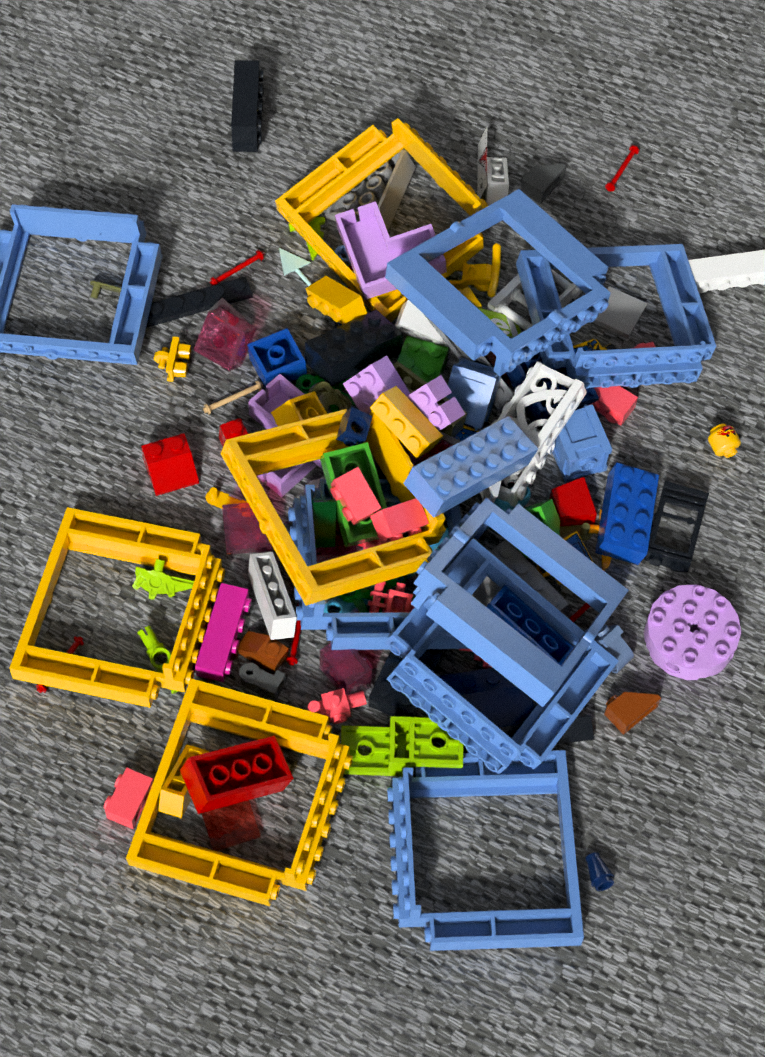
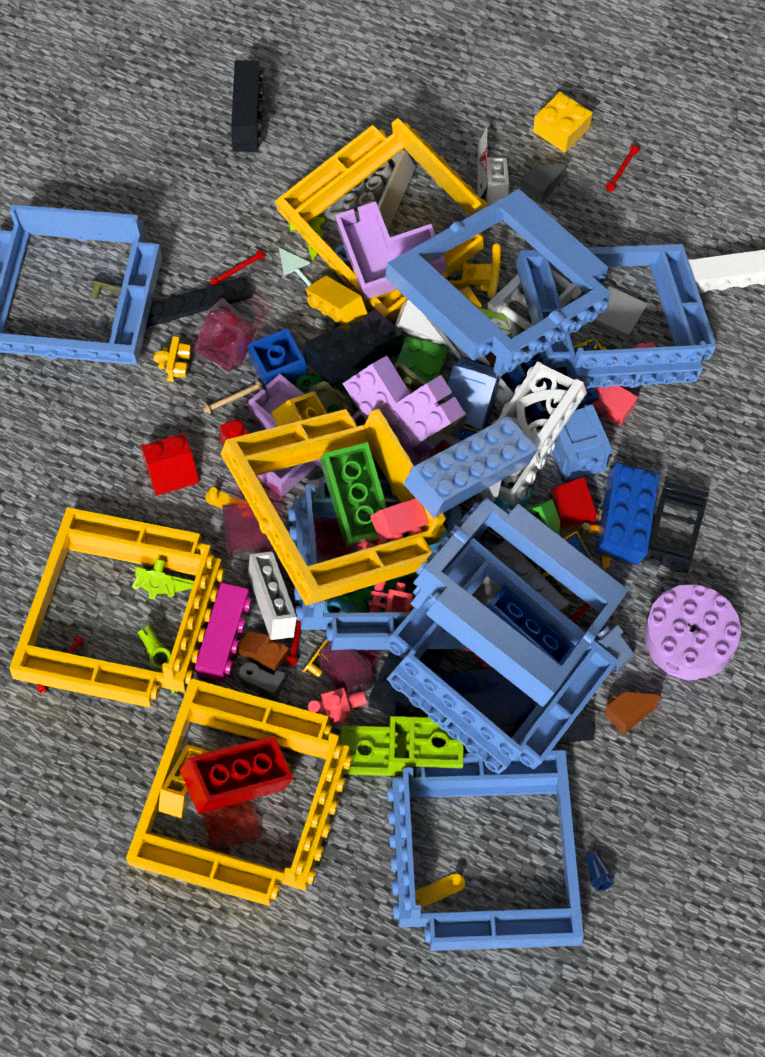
coral brick [104,768,154,829] -> none
dark green tile [311,500,336,548] -> none
coral brick [330,467,381,525] -> none
dark blue brick [336,407,372,447] -> none
yellow brick [370,386,443,458] -> none
yellow head [708,423,741,458] -> none
none -> yellow piece [302,638,328,677]
none -> yellow piece [415,874,465,908]
none -> yellow brick [533,92,593,153]

